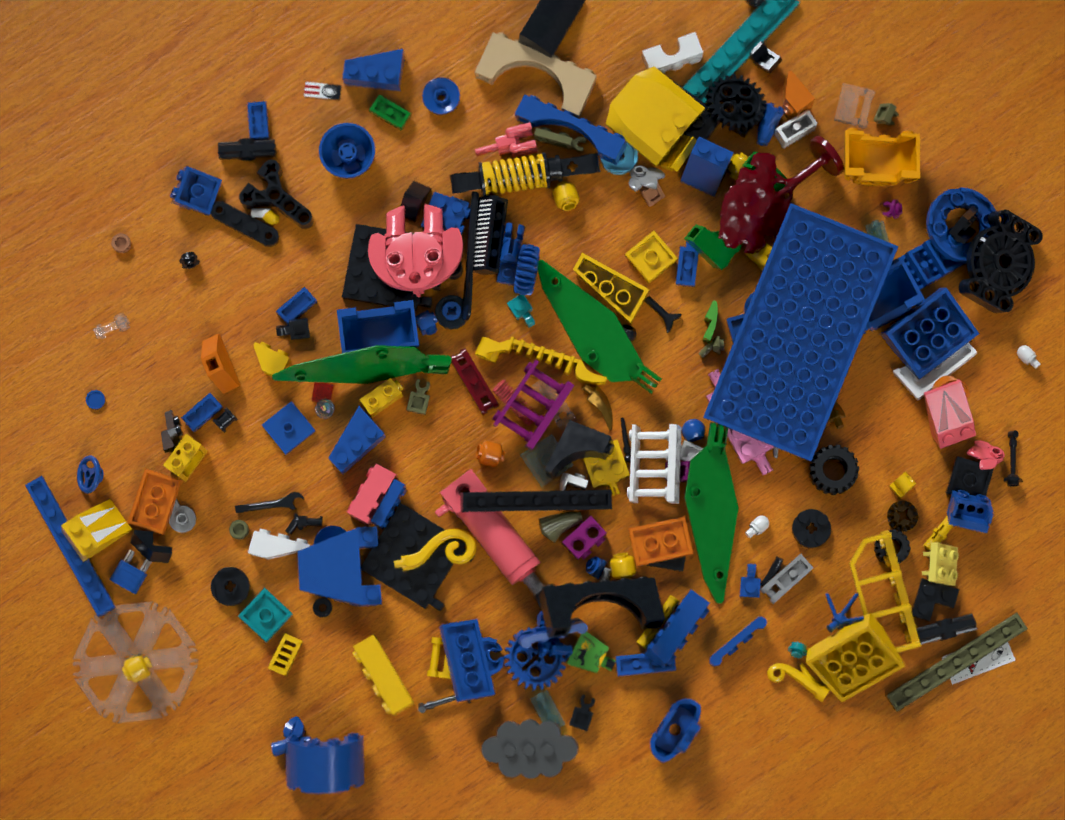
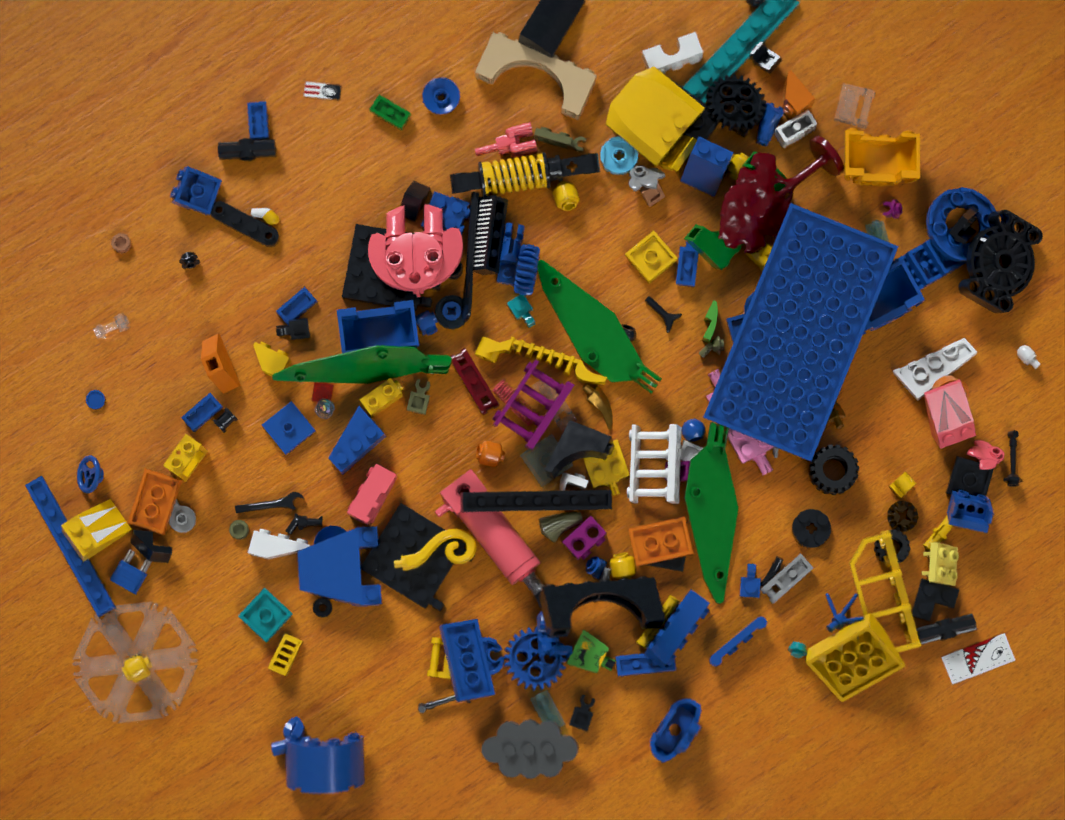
black bracket [161,410,183,453] -> none
black plate [211,567,250,606] -> none
black beam [239,160,314,229] -> none
blue piece [319,123,375,179] -> none
blue wedge [342,49,405,91] -> none
yellow brick [352,634,415,716] -> none
blue piece [371,479,407,529] -> none
blue arch [515,95,627,165] -> none
blue plate [516,618,588,648] -> none
yellow wedge [573,253,650,324] -> none
black piece [621,417,631,463] -> none
white cylinder [745,516,769,538] -> none
yellow plant [767,663,830,702] -> none
olive tile [873,103,899,125] -> none
blue slope [880,288,979,380] -> none
olive tile [886,613,1028,712] -> none

